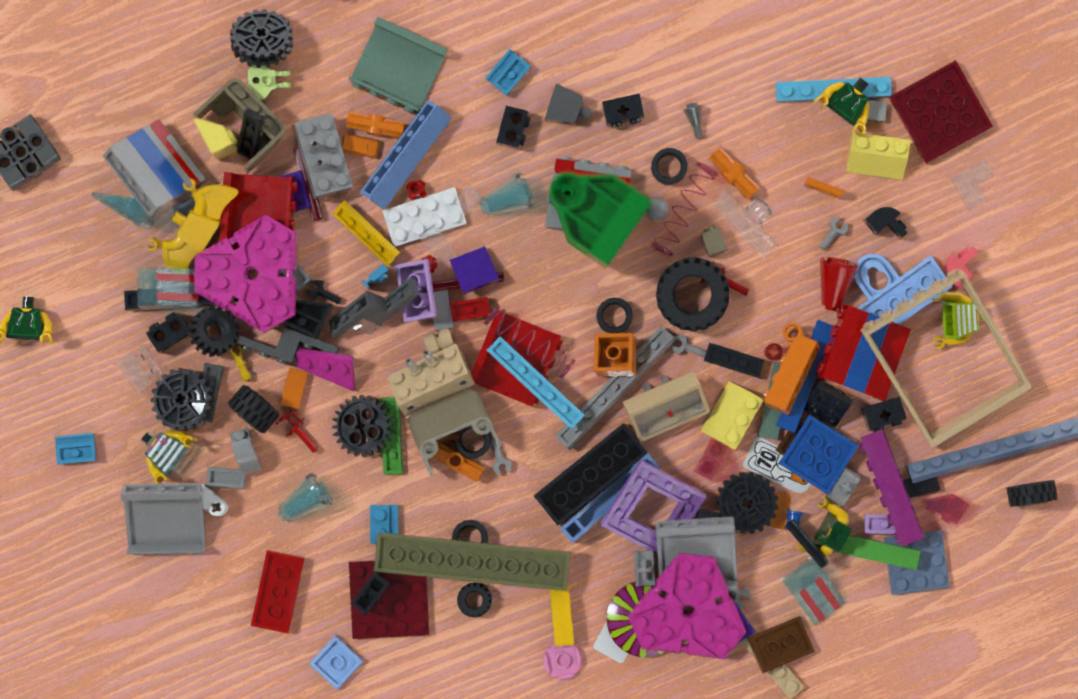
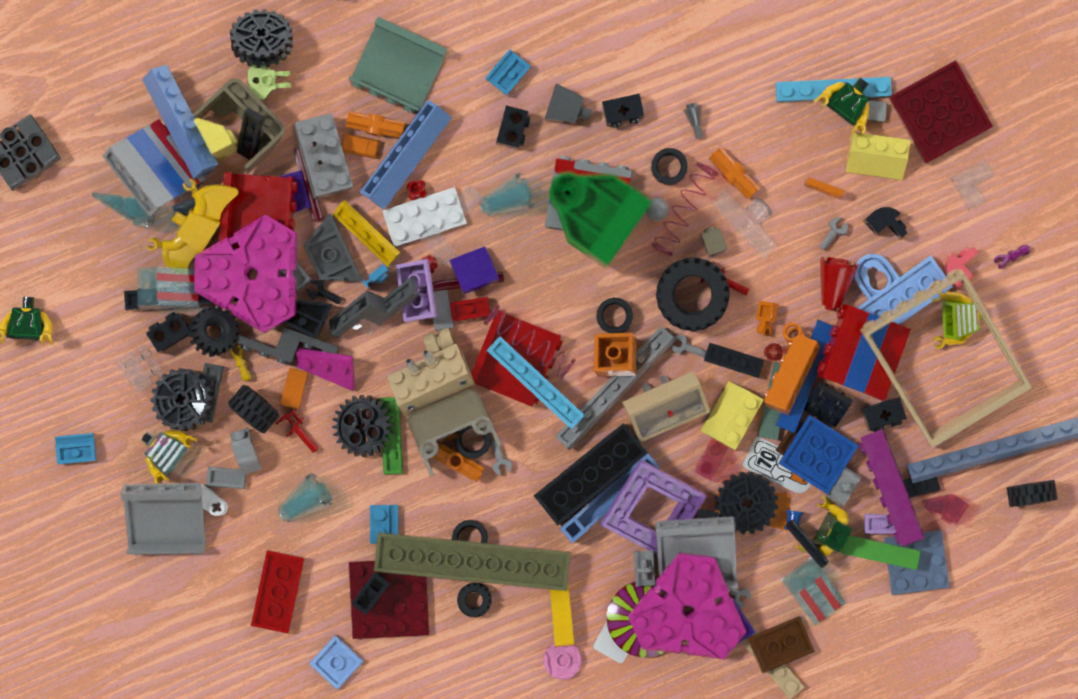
none -> medium blue brick [142,65,218,179]
none -> dark grey wing [304,213,362,281]
none -> orange plate [755,301,779,336]
none -> magenta piece [994,245,1030,269]

